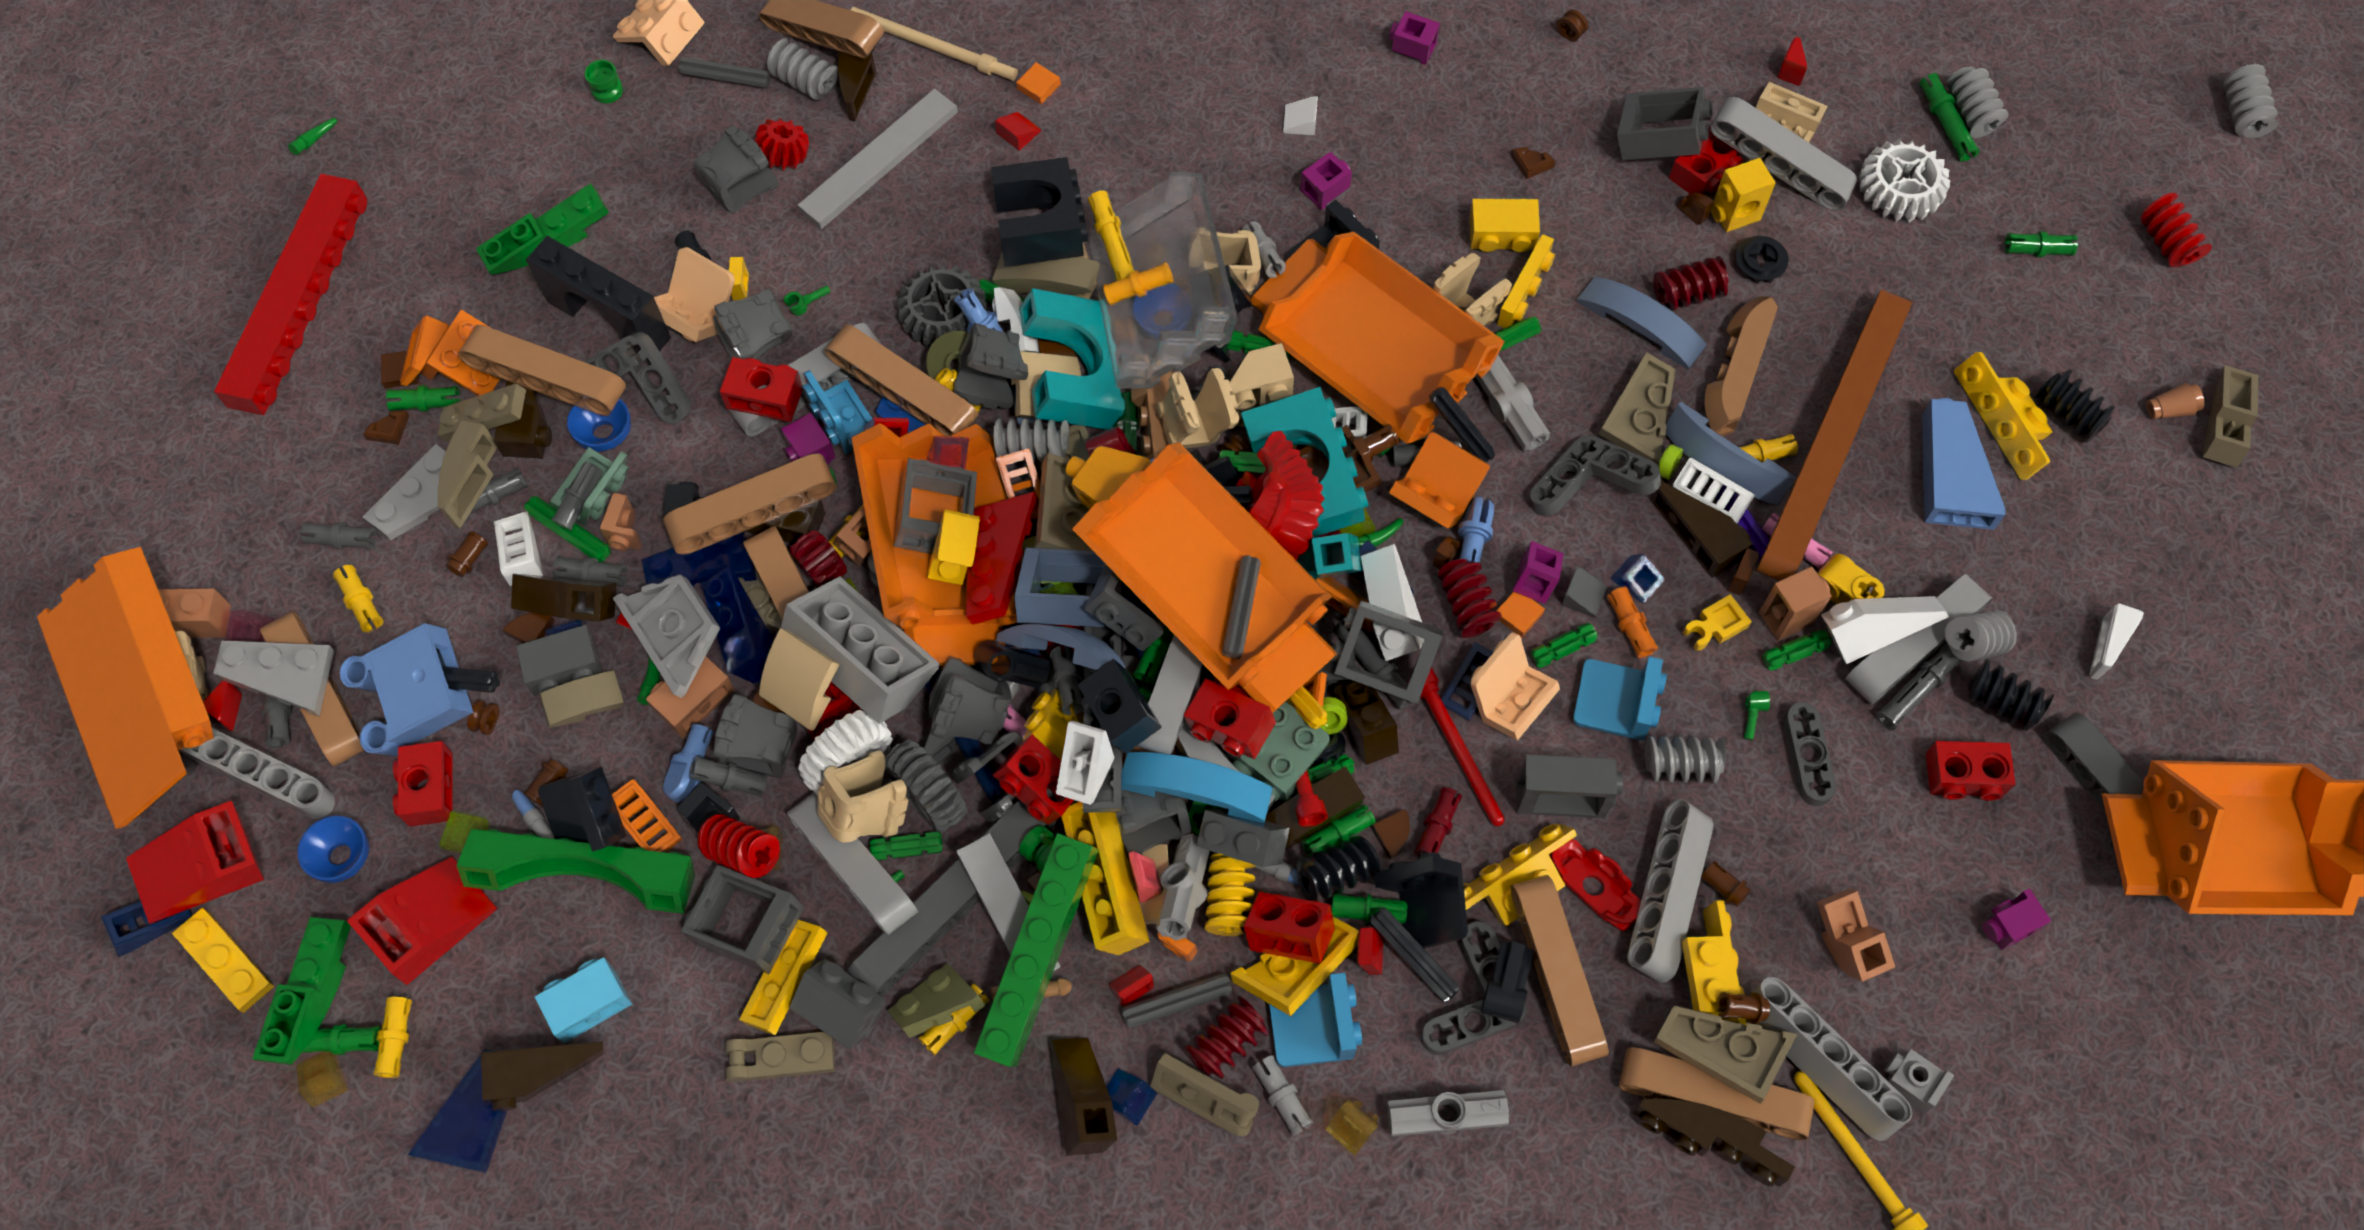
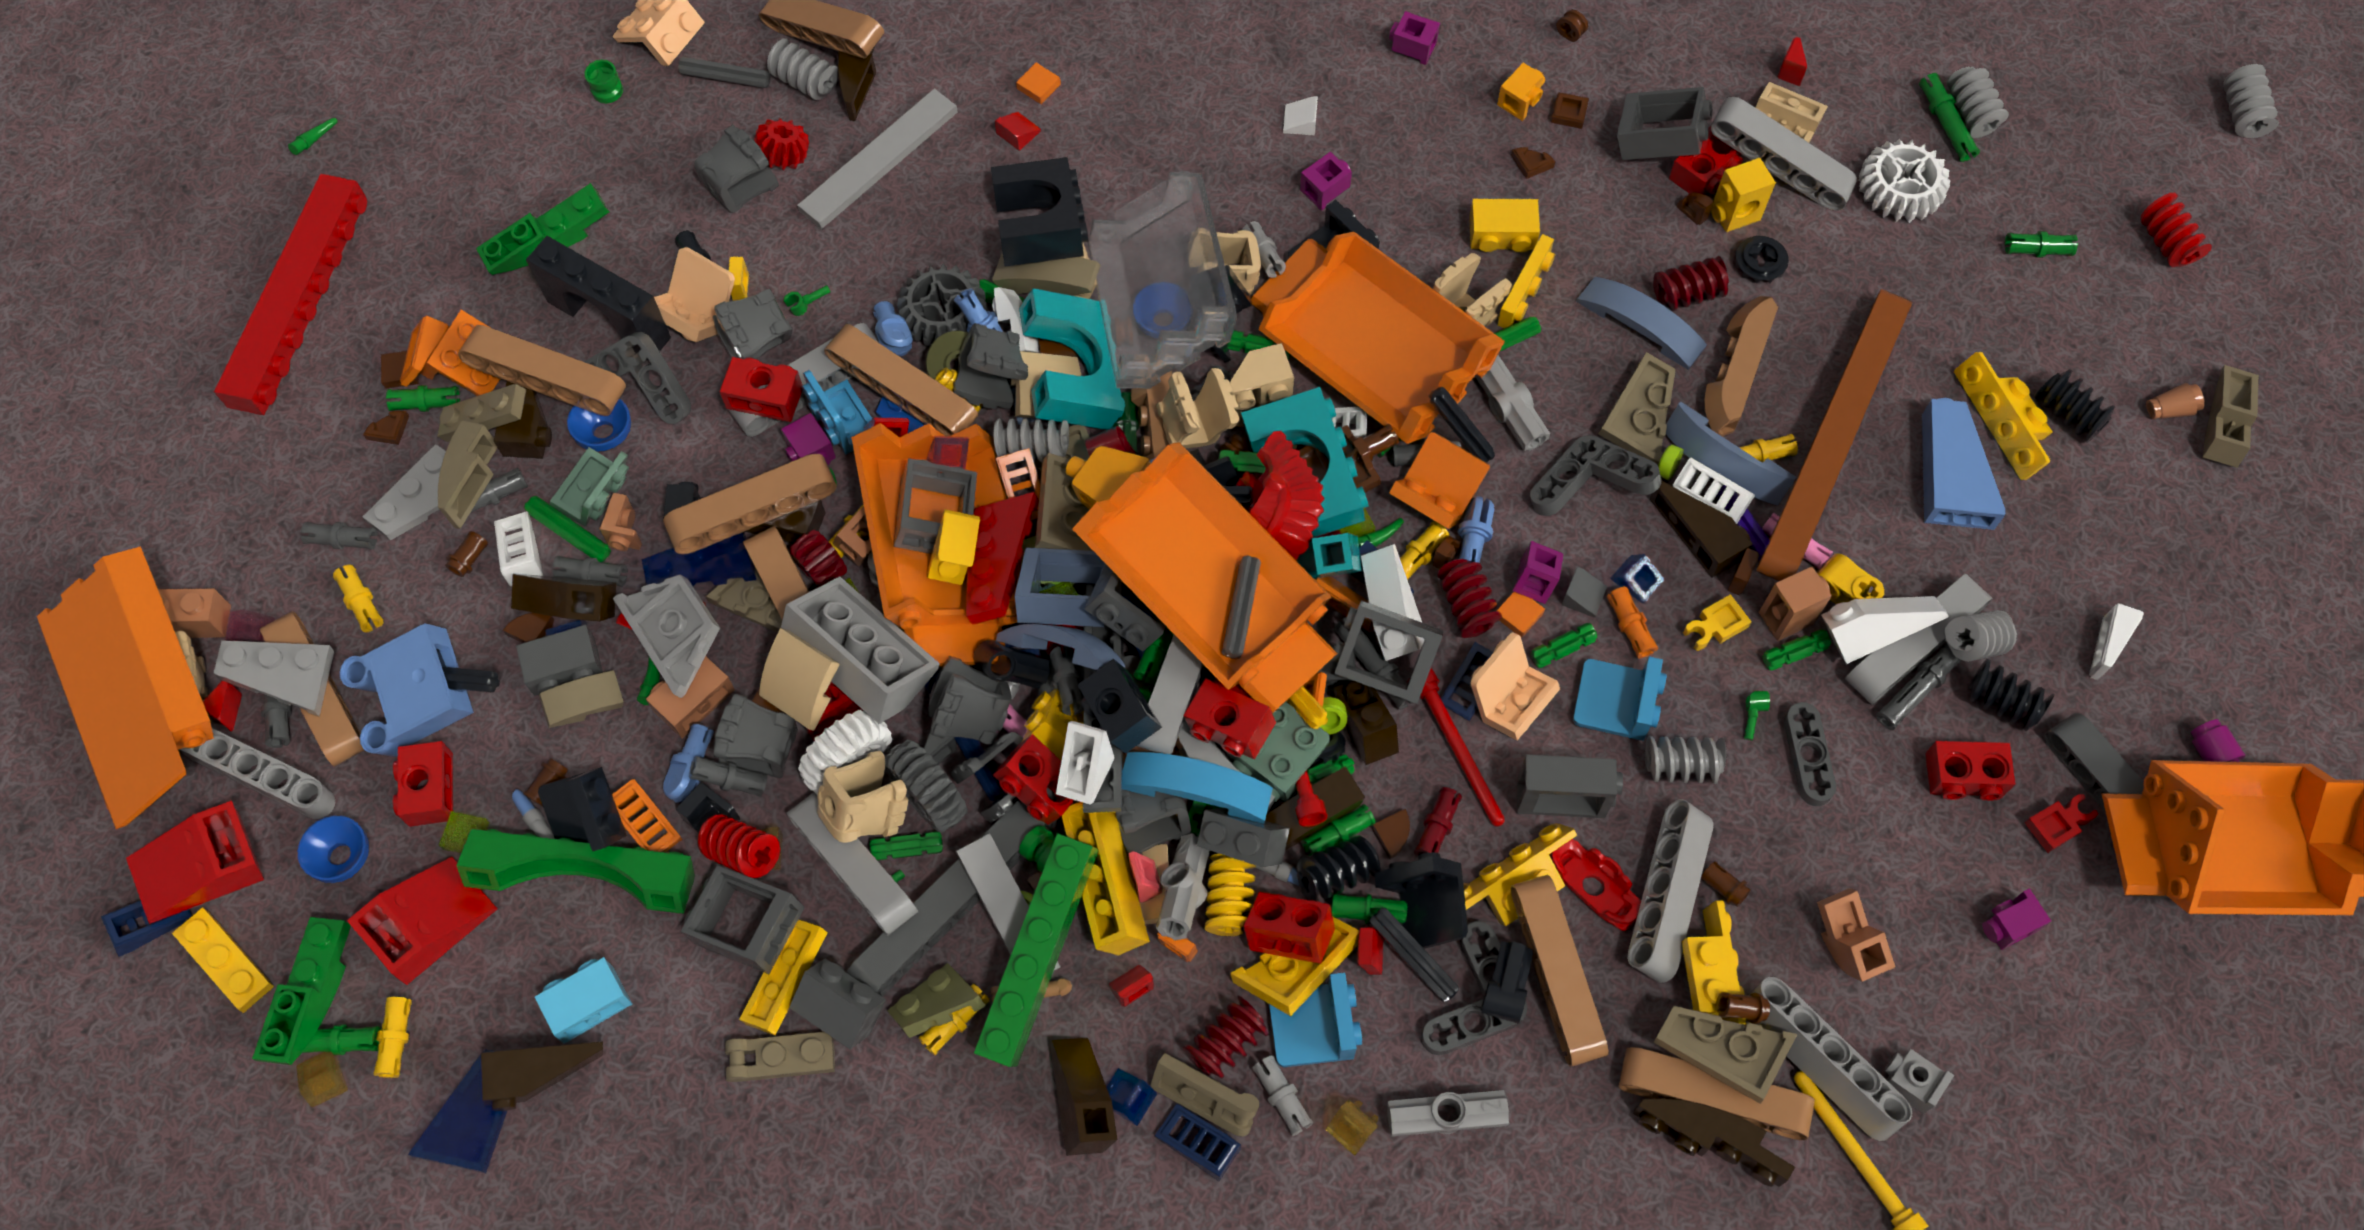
reddish brown bush [467,700,500,735] -> none
dark grey axle [551,462,602,531] -> none
clear blue slope [701,567,774,684] -> none
tan bar [851,7,1018,81] -> none
yellow pin [1087,191,1135,281] -> none
light orange pin [1103,262,1174,305] -> none
dark grey axle [1122,973,1232,1028] -> none
none -> medium blue arm [873,301,913,356]
none -> dark blue slope [1155,1104,1241,1181]
none -> yellow pin [1400,521,1449,580]
none -> light orange brick [1497,62,1545,121]
none -> reddish brown tile [1551,92,1589,129]
none -> red plate [2025,794,2098,853]
none -> magenta brick [2190,719,2246,762]

